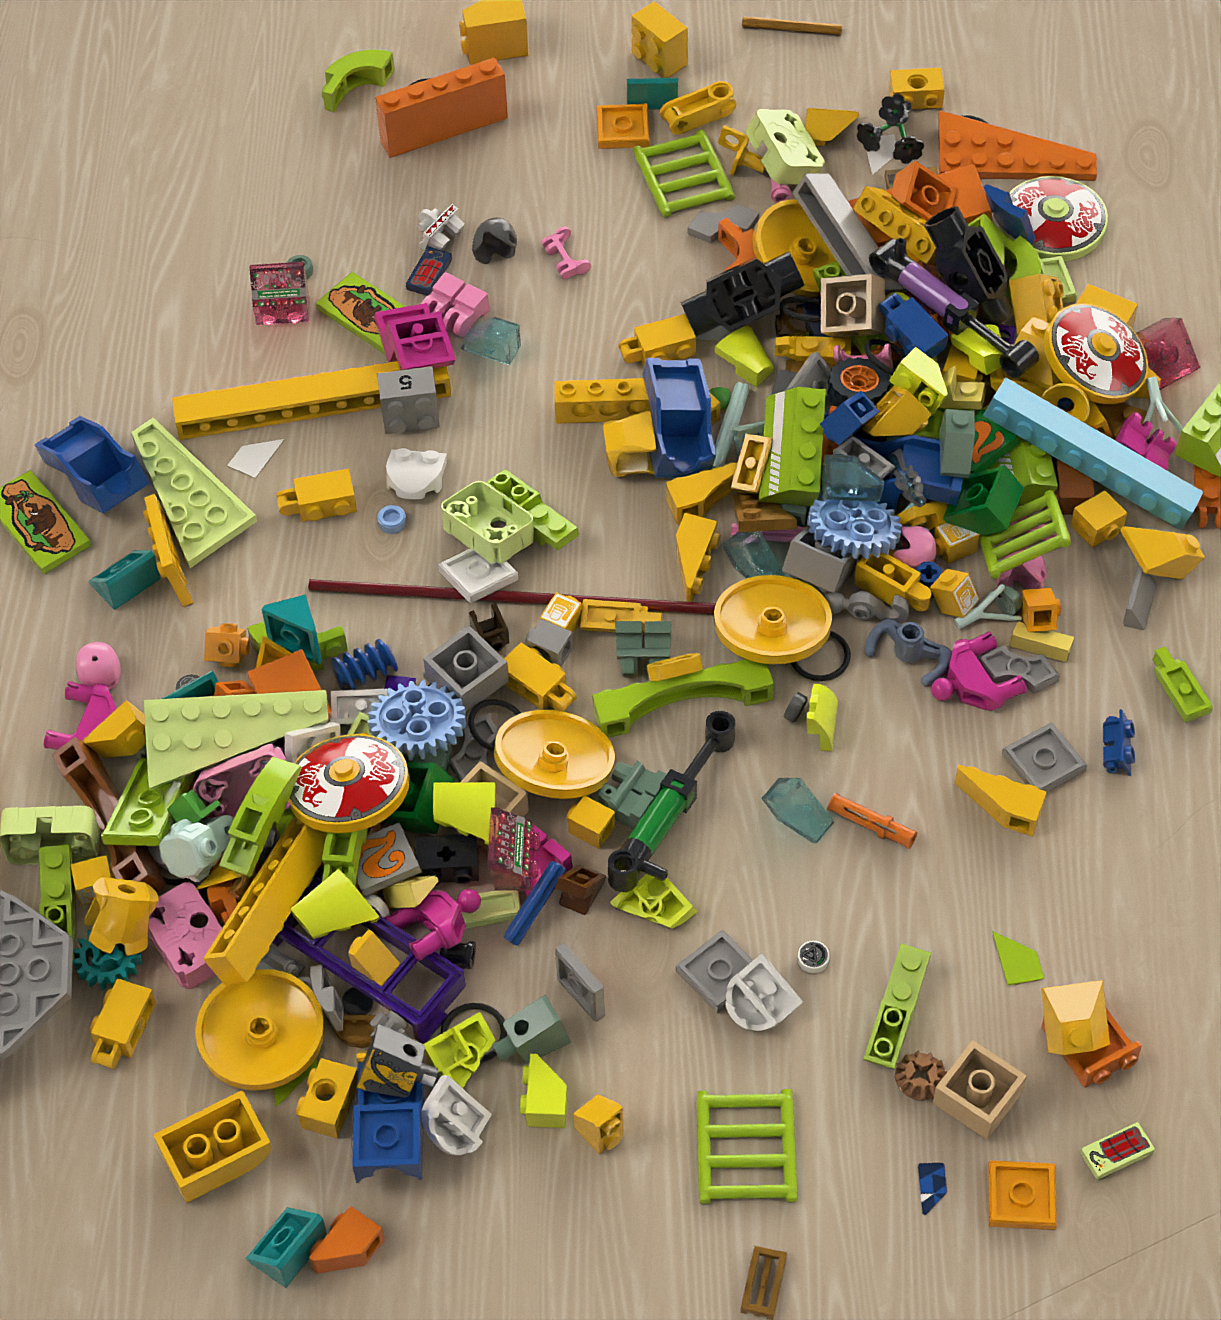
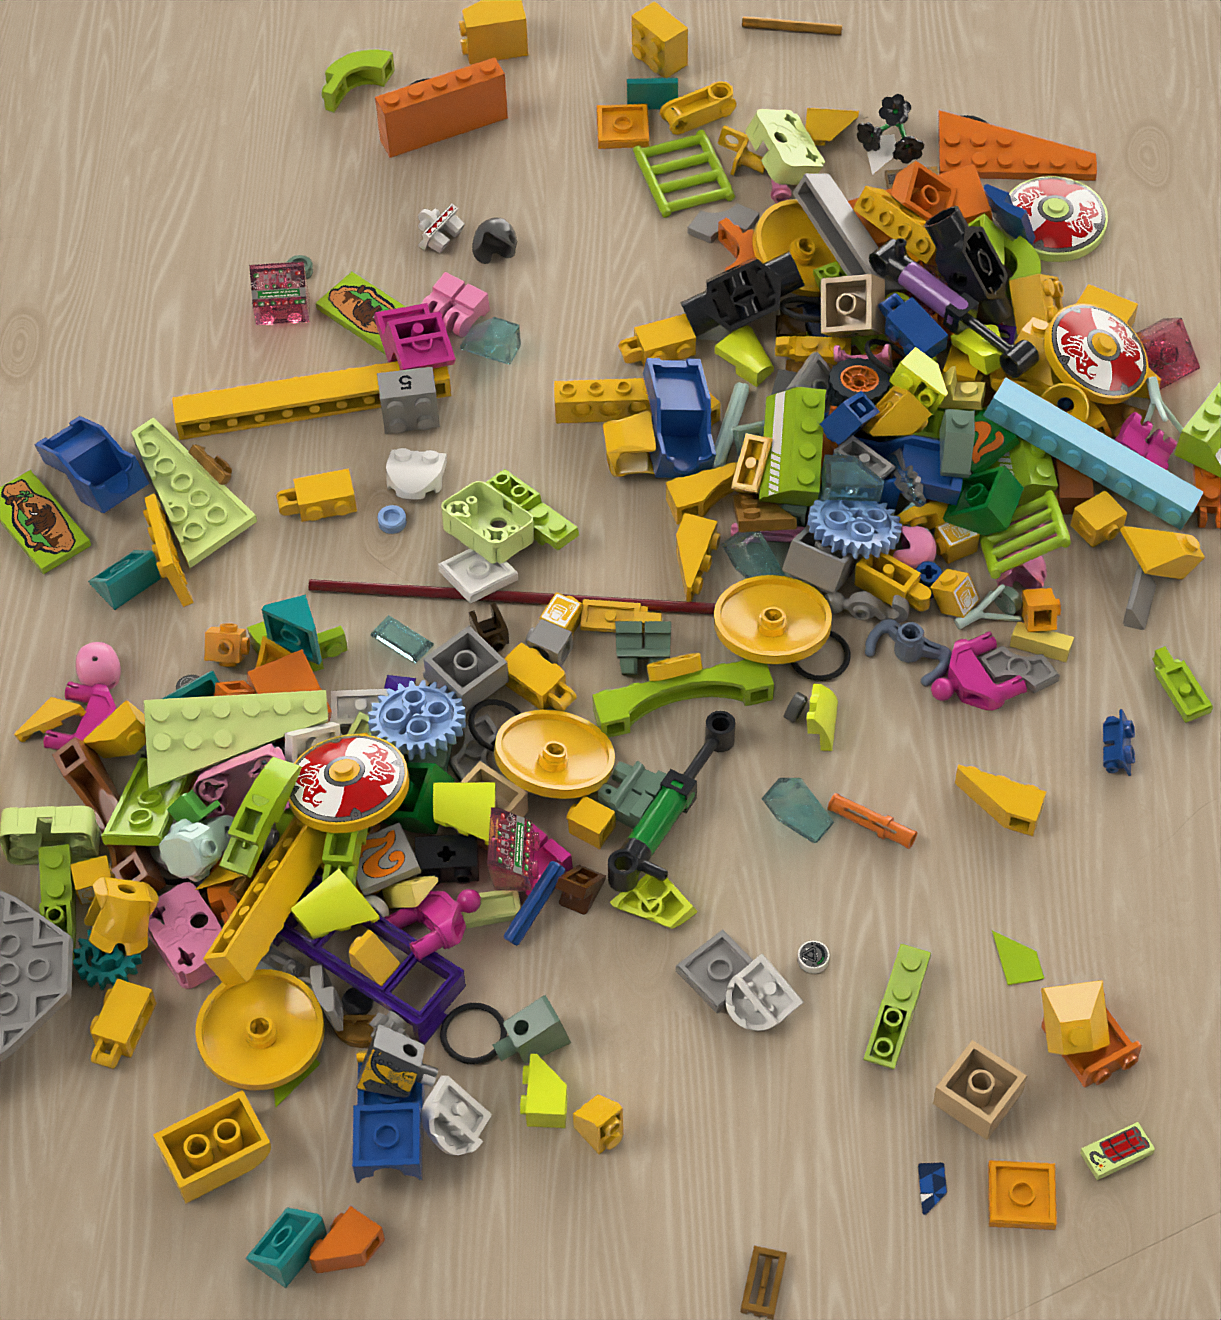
white sticker [227,439,284,478] -> none
yellow brick [296,1058,358,1139] -> none
blue piece [332,639,398,690] -> none
tile [406,246,452,296] -> none
neon yellow slope [423,1012,496,1088] -> none
black bush [440,941,476,969] -> none
bright pink piece [541,226,591,279] -> none
light grey tile [555,943,605,1022] -> none
lime bar [696,1089,797,1204] -> none
bright green hinge [709,387,730,410] -> none
yellow brick [888,67,945,110] -> none
medium nougat gear [895,1050,947,1100] -> none
light grey tile [1002,722,1087,793] -> none
yellowish green tile [1040,256,1077,304] -> none
none -> yellow tile [14,697,86,743]
none -> pearl gold tile [188,444,233,485]
none -> clear light blue tile [370,615,434,664]

